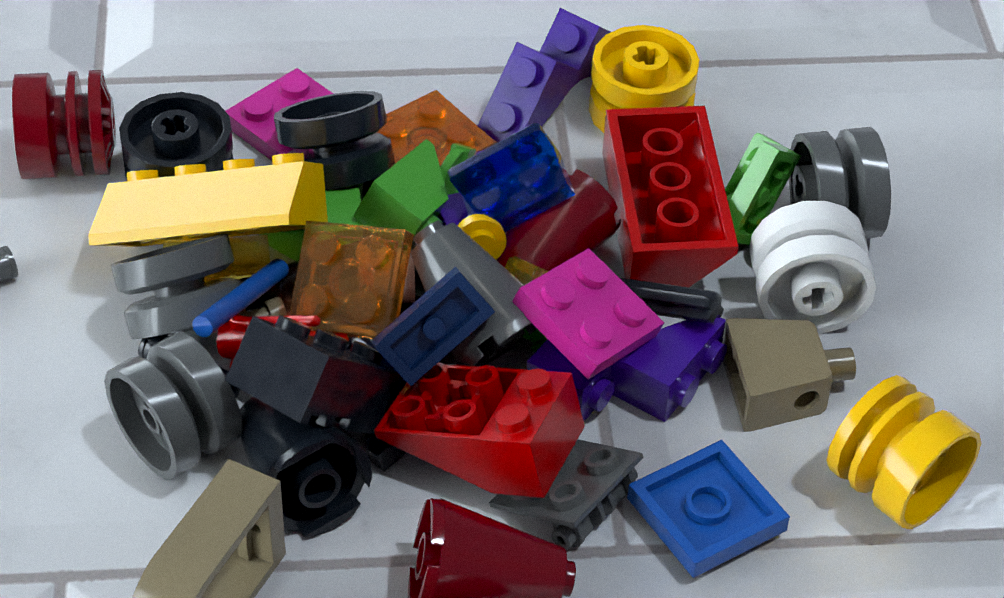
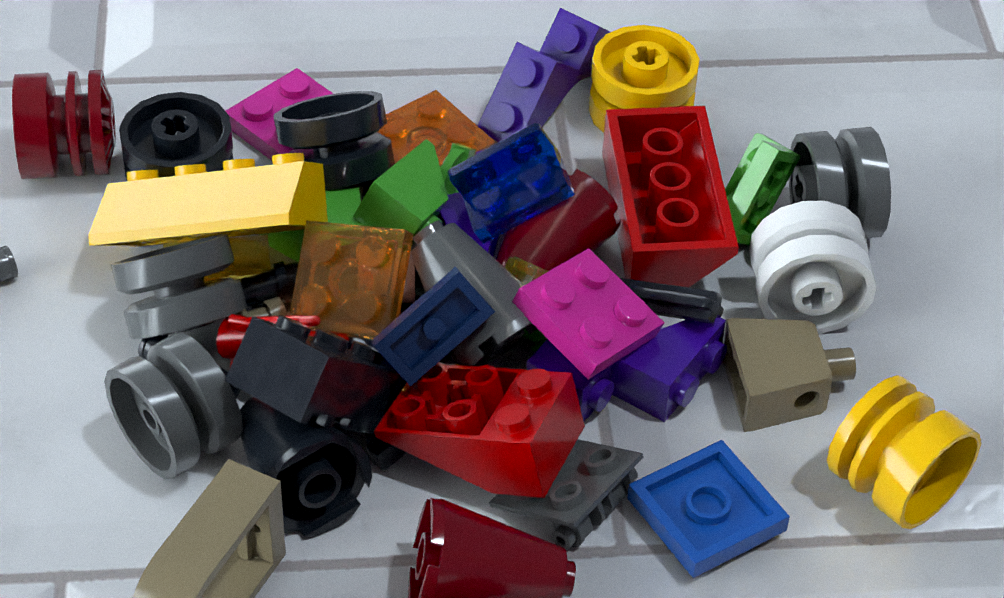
blue bar [192,258,289,337] -> none
yellow plate [458,214,506,259] -> none

